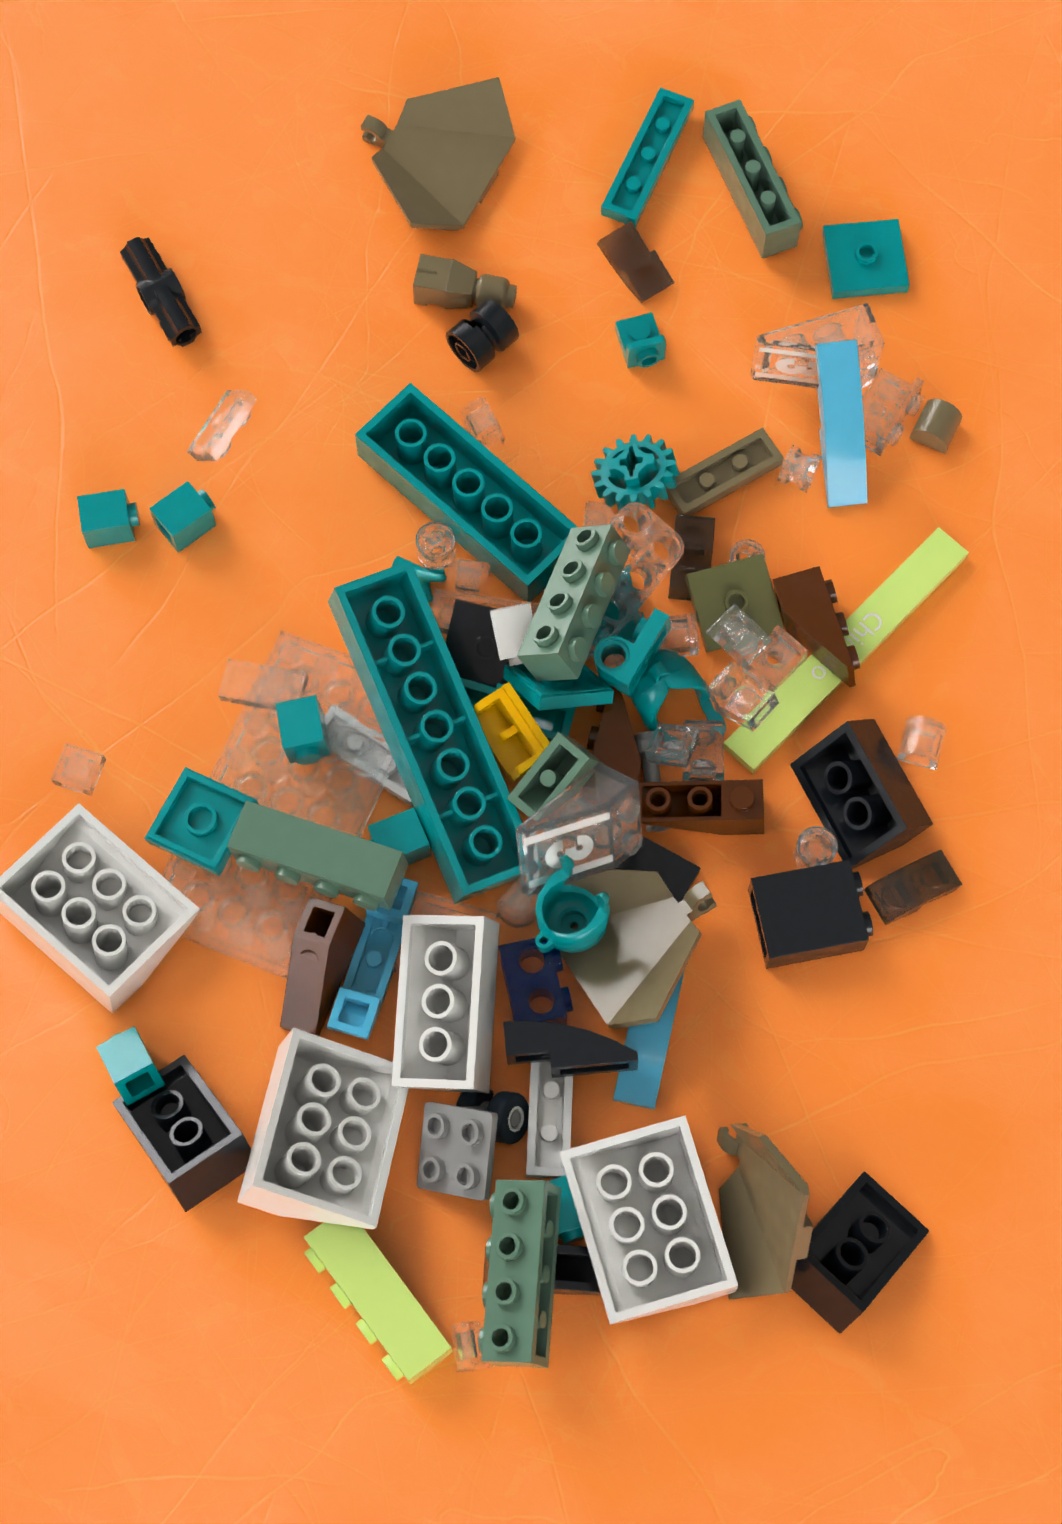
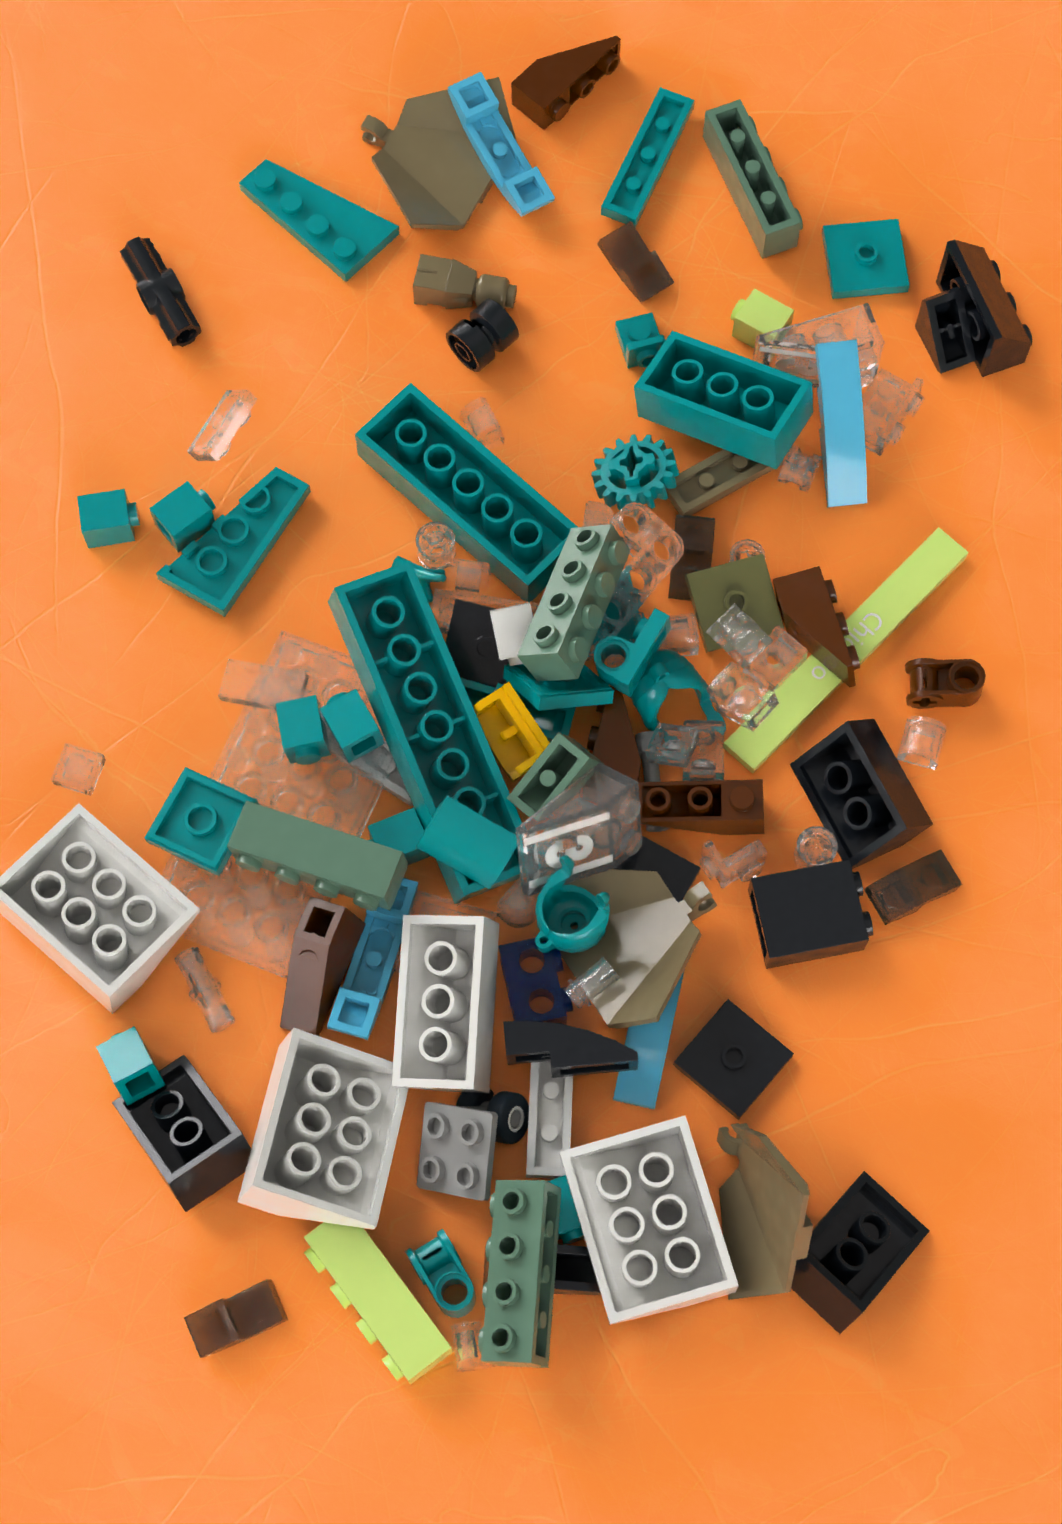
dark tan brick [909,399,962,454] -> none
none -> teal wing [156,467,311,617]
none -> clear pin [174,947,236,1033]
none -> clear smoke slope [184,1279,288,1358]
none -> teal wing [239,159,400,282]
none -> teal brick [319,689,385,763]
none -> teal piece [405,1228,476,1318]
none -> teal brick [416,795,521,889]
none -> medium azure slope [447,72,555,217]
none -> reddish brown slope [511,36,621,130]
none -> clear pin [563,956,620,1009]
none -> teal brick [634,331,814,470]
none -> black plate [673,999,794,1120]
none -> clear bracket [699,839,768,889]
none -> yellowish green brick [730,288,794,358]
none -> reddish brown piece [905,658,986,709]
none -> black slope [915,287,976,373]
none -> slope [936,239,1032,377]

